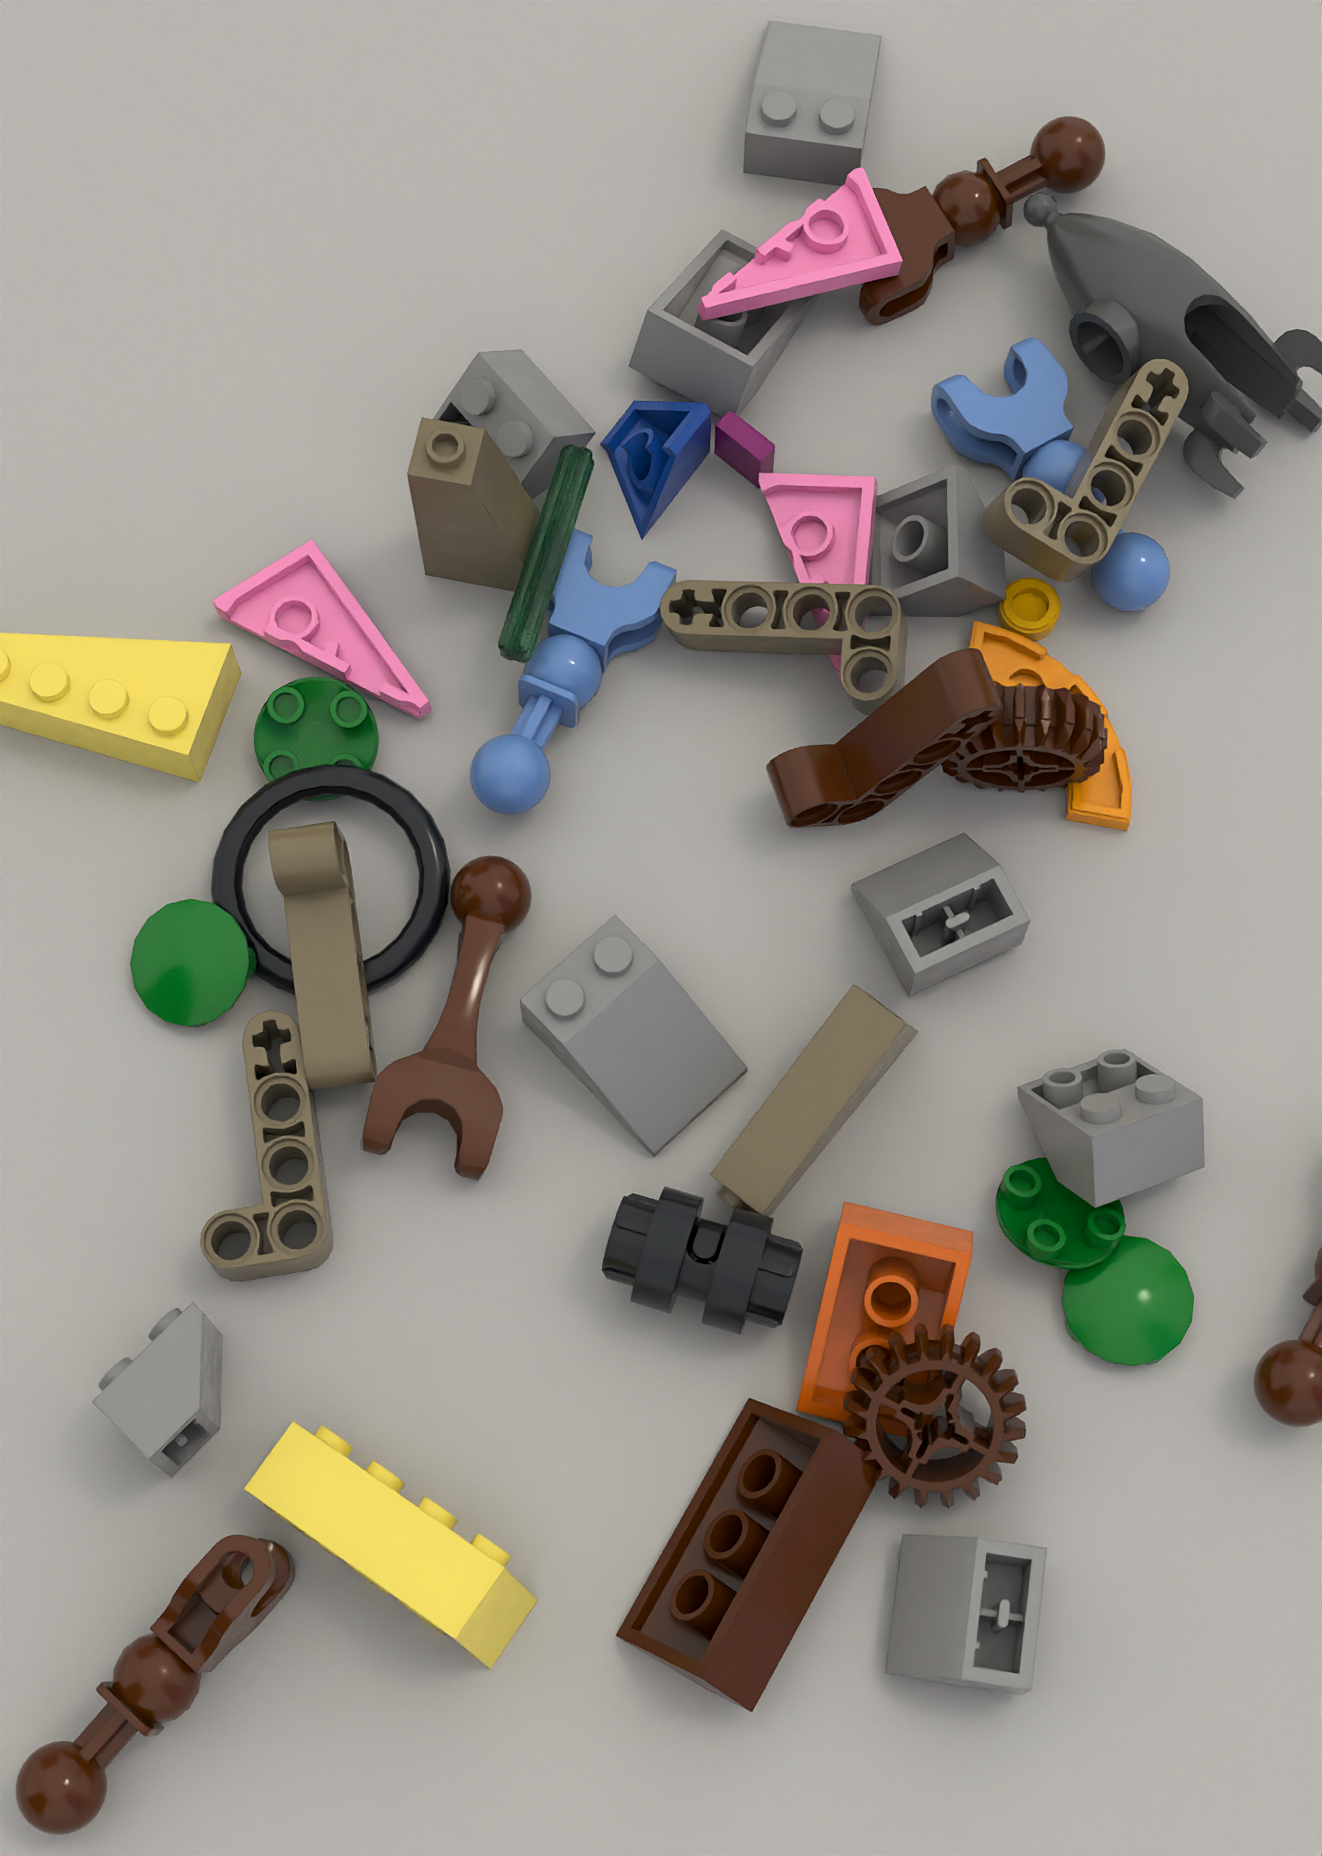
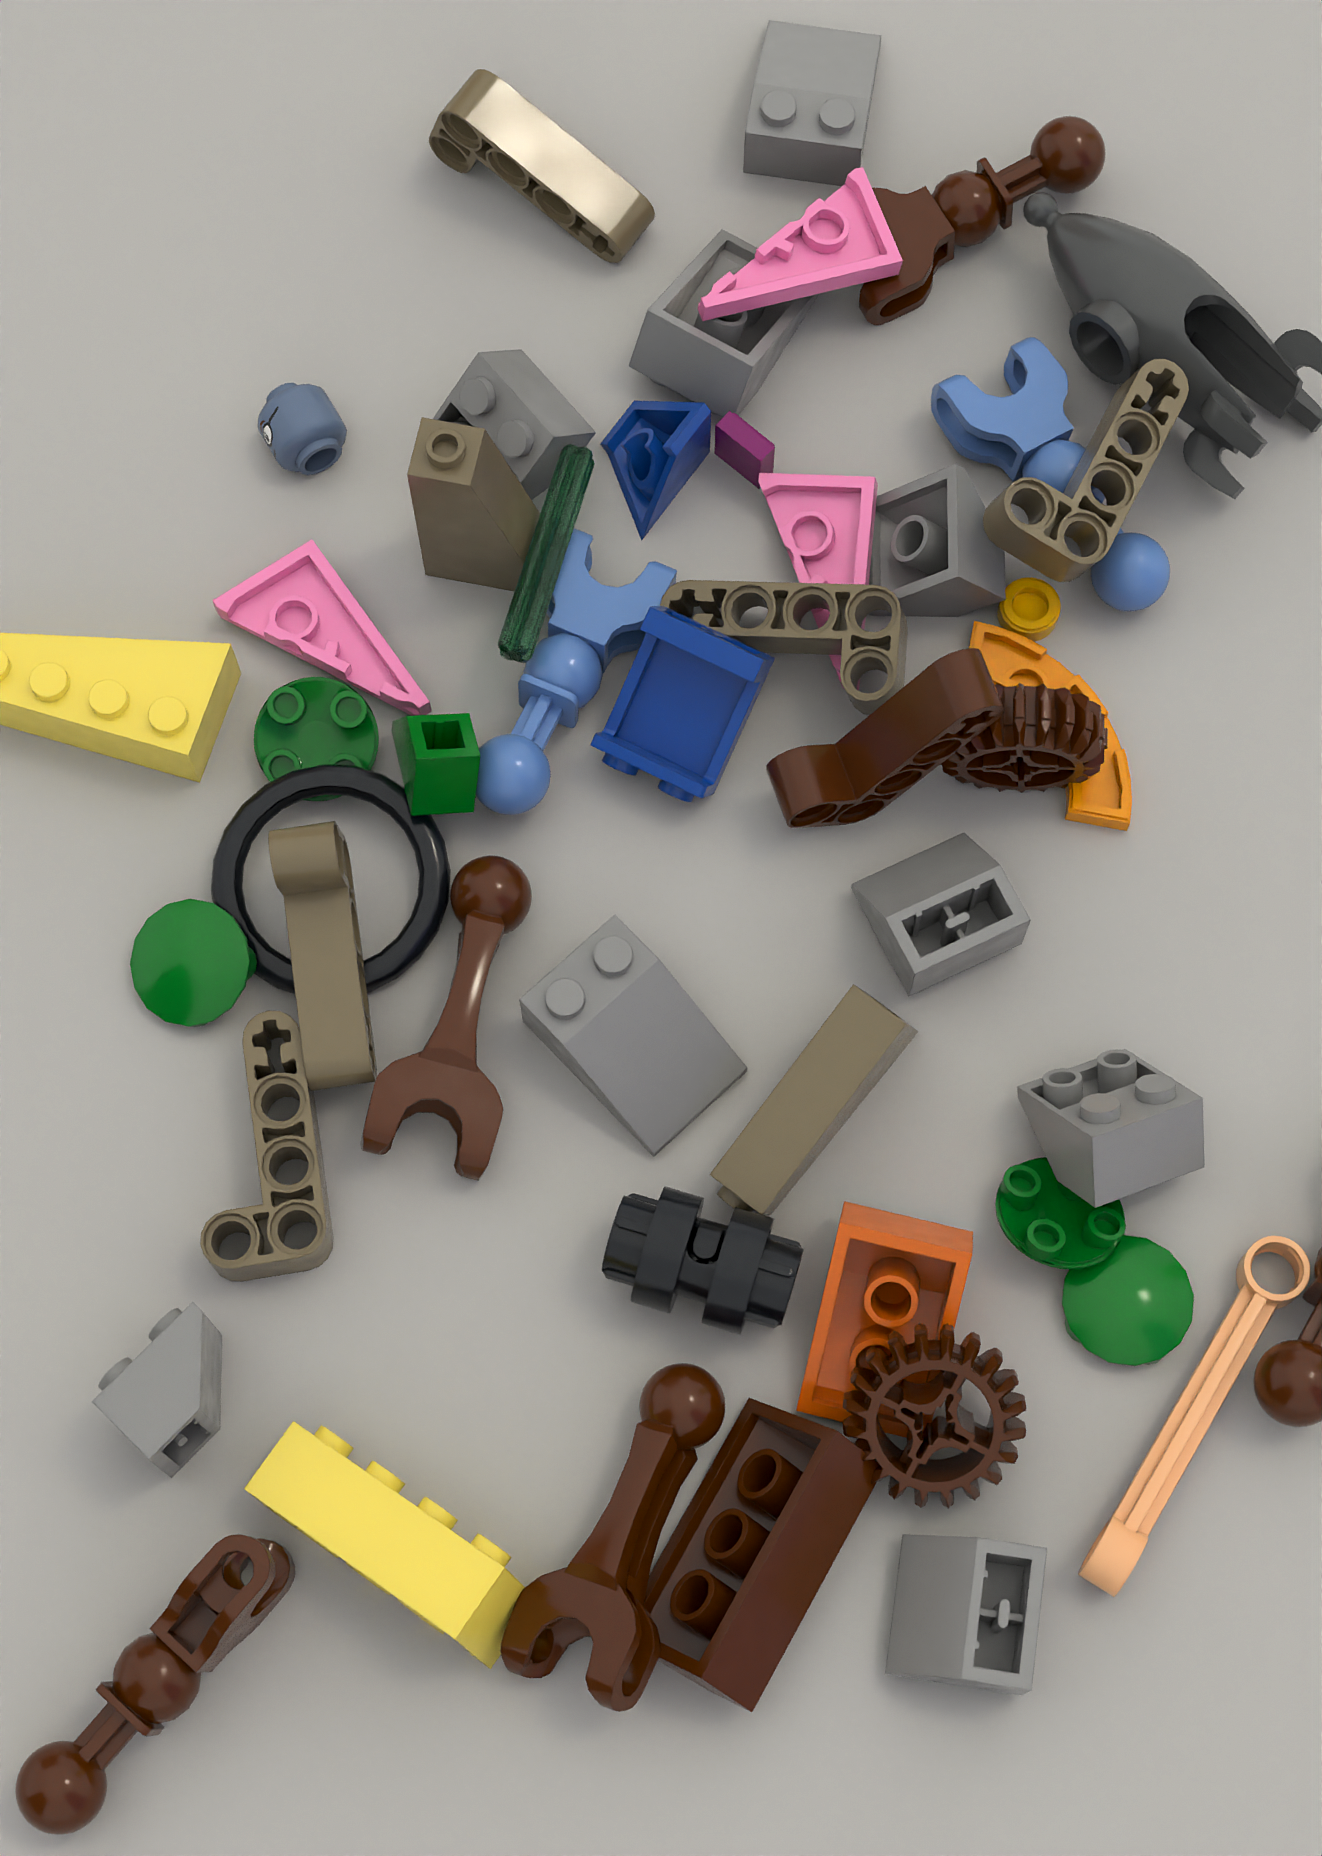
none -> sand blue head [257,383,347,475]
none -> green slope [391,713,480,816]
none -> beam [429,69,655,263]
none -> reddish brown piece [500,1363,726,1712]
none -> blue panel [590,606,775,802]
none -> light nougat piece [1078,1236,1310,1597]

